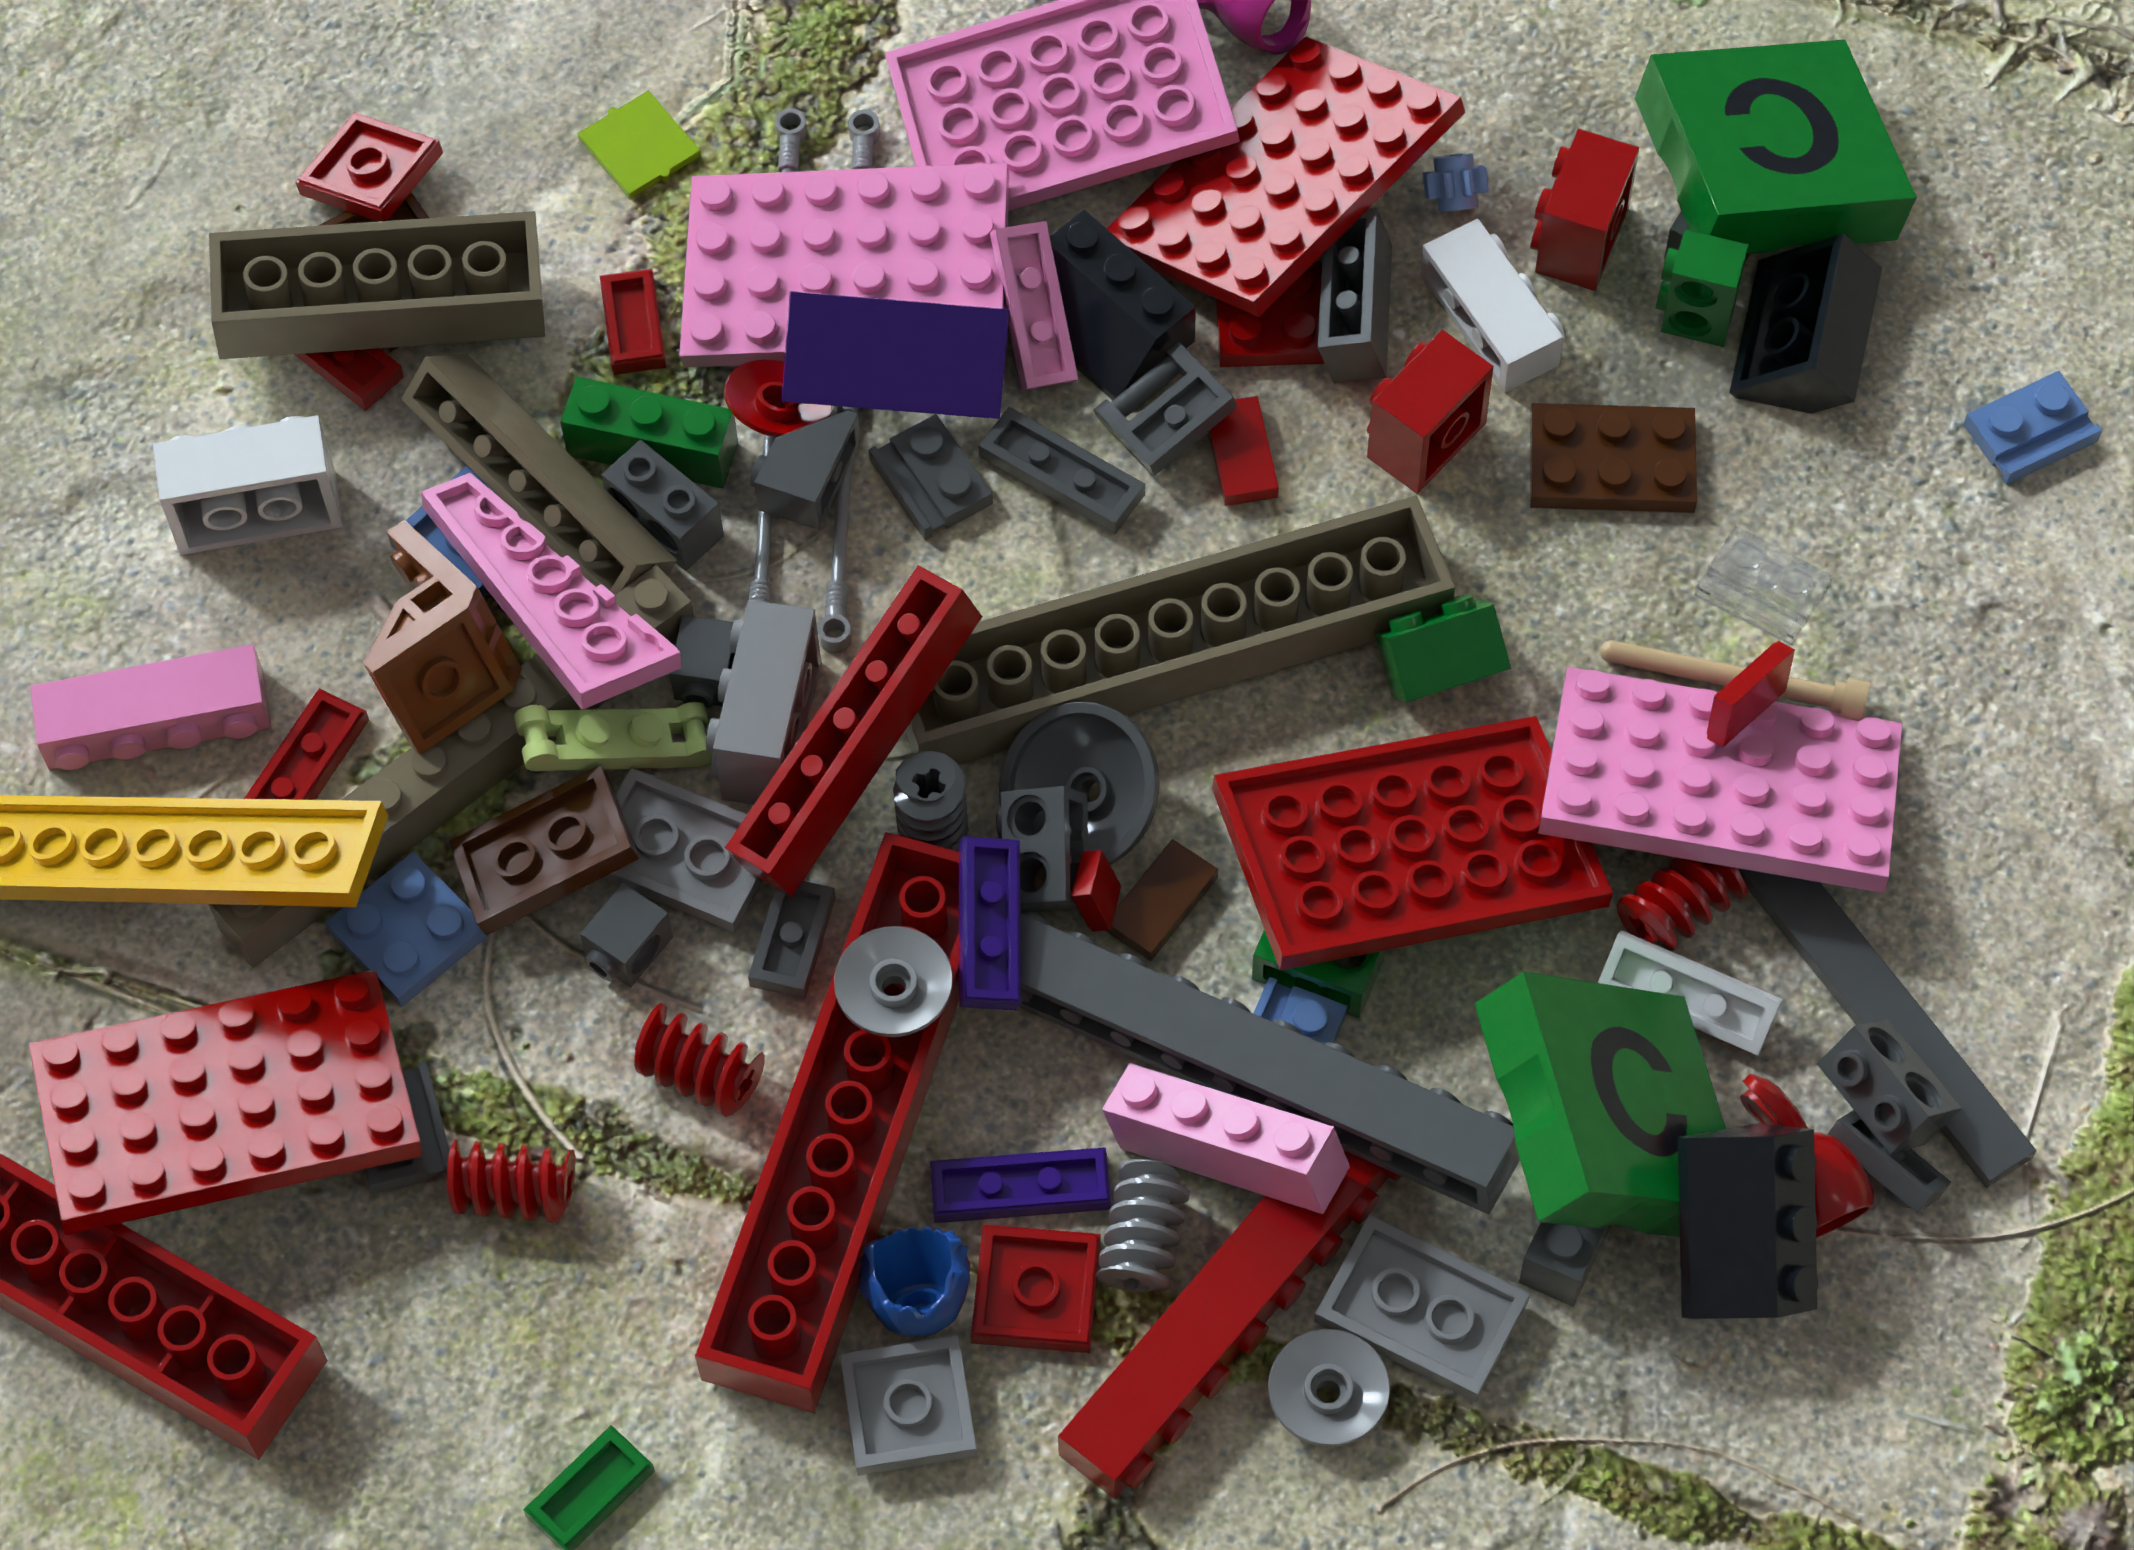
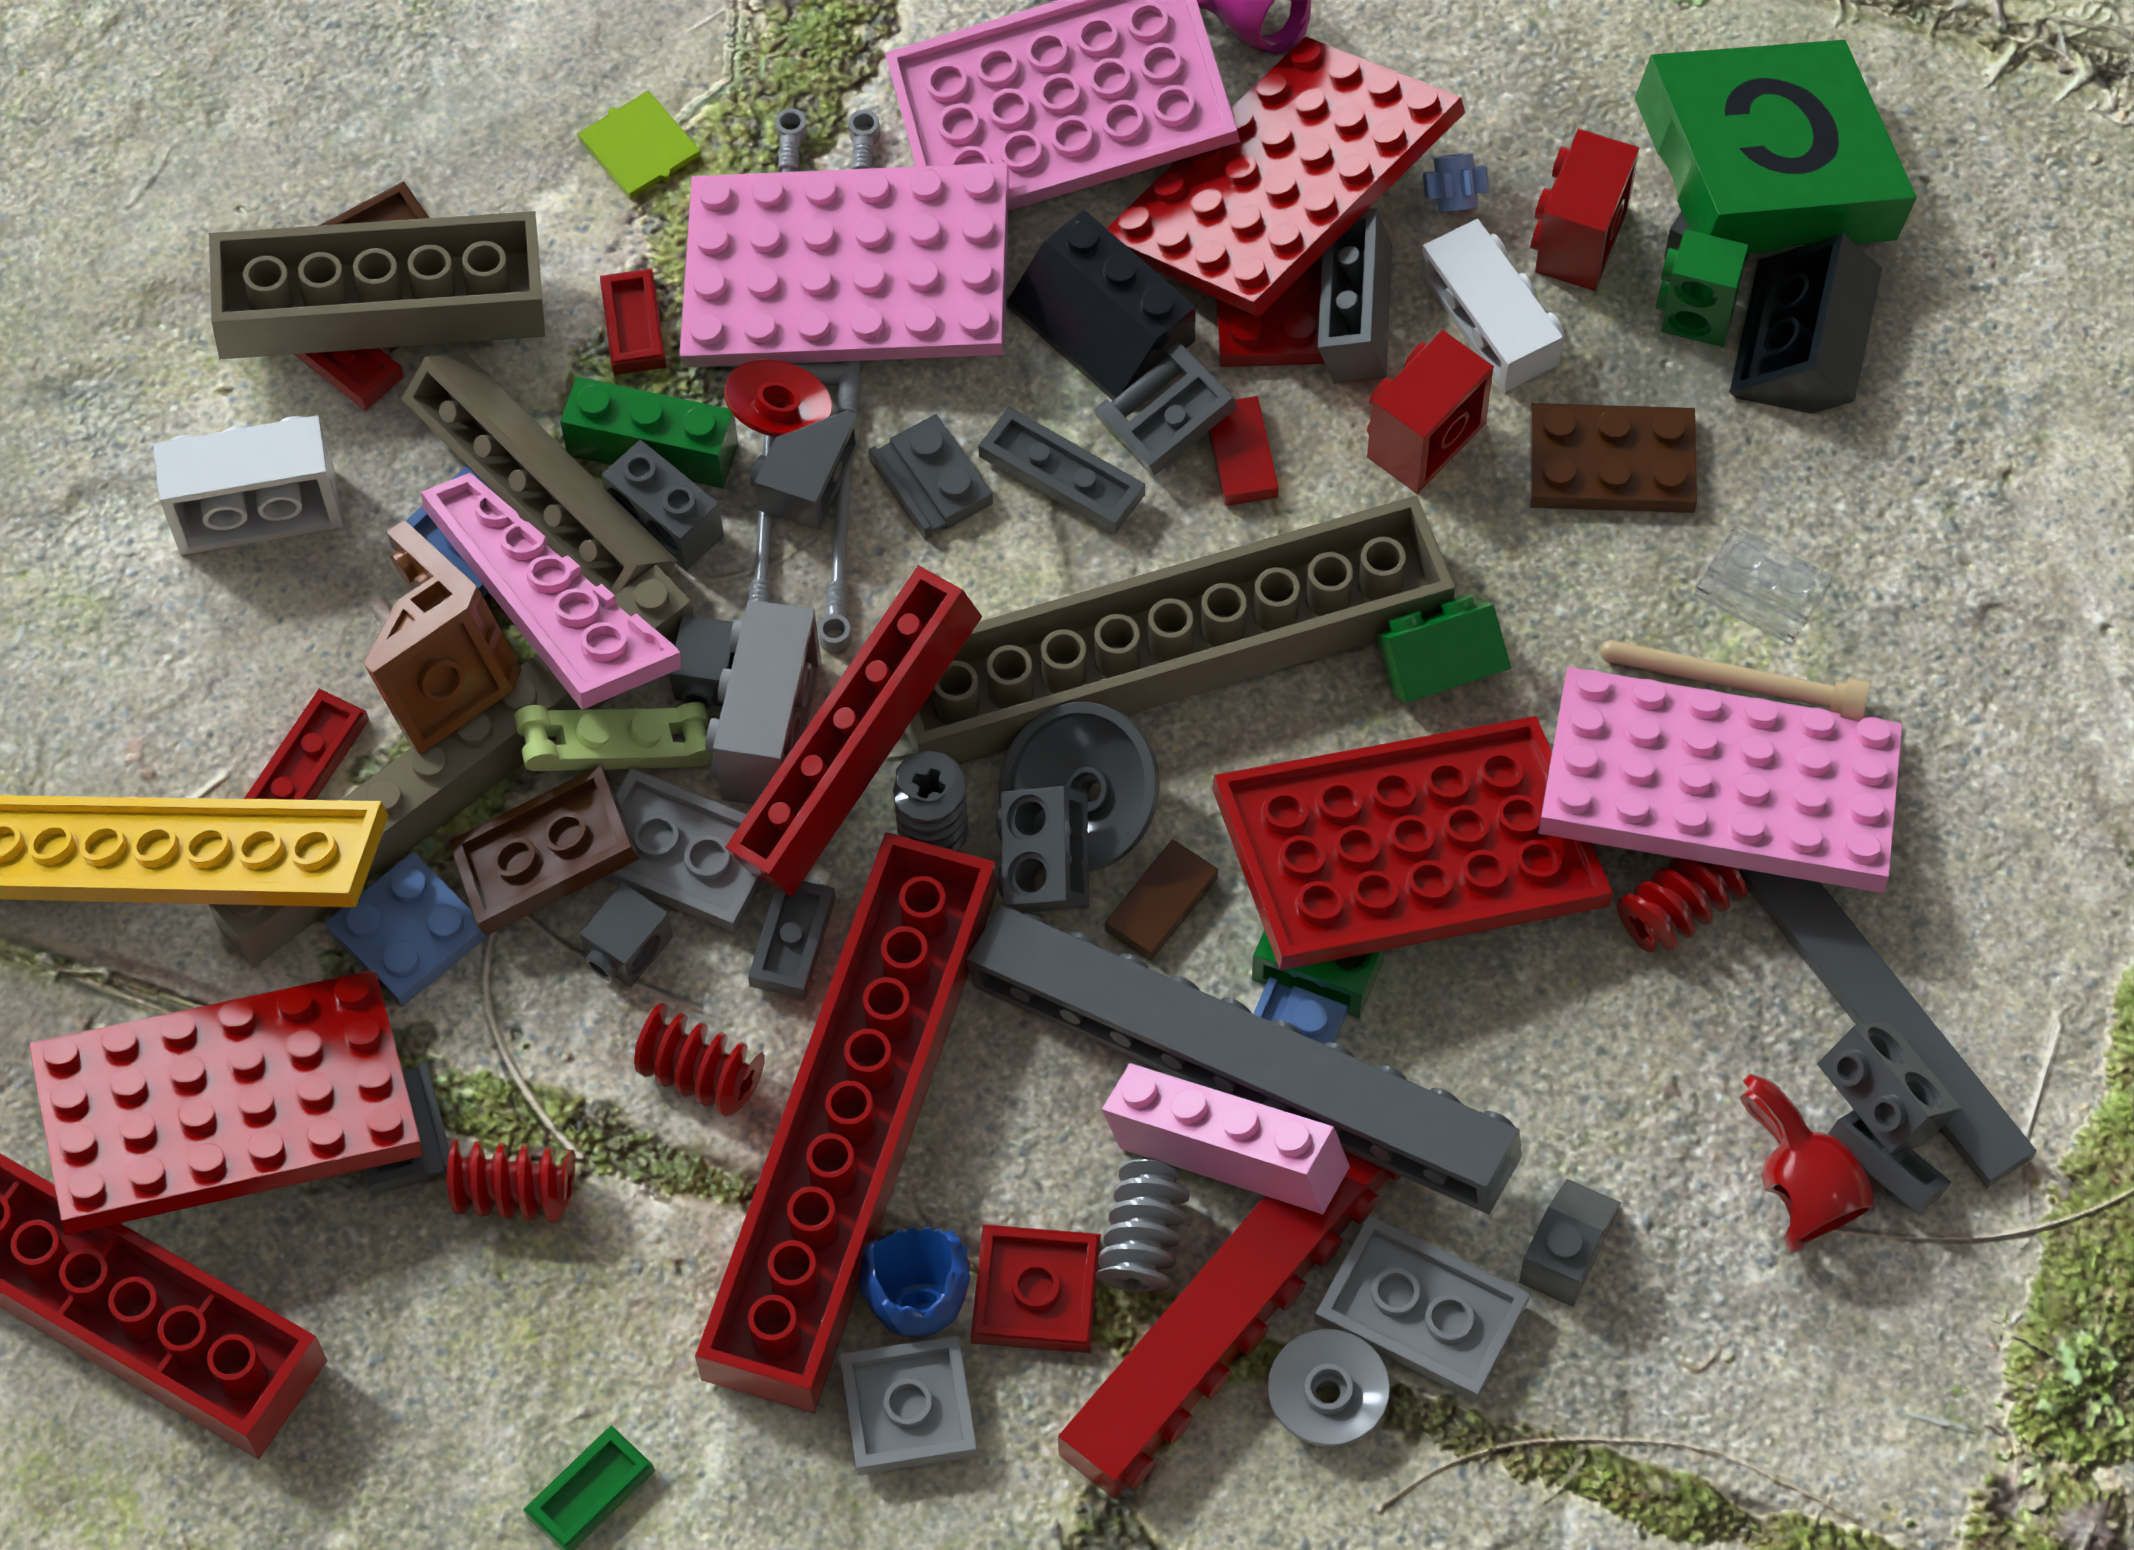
bright pink brick [30,644,271,770] -> none
red tile [295,112,443,222] -> none
dark purple tile [781,291,1009,419] -> none
light grey dish [834,926,952,1037] -> none
dark purple tile [930,1147,1111,1223] -> none
dark purple tile [959,836,1021,1011] -> none
bright pink plate [990,221,1078,391] -> none
red tile [1071,850,1121,932] -> none
green tile [1474,971,1726,1237] -> none
white plate [1598,930,1783,1055] -> none
black slope [1678,1123,1818,1319] -> none
red tile [1706,640,1795,748] -> none
medium blue plate [1964,371,2102,485] -> none

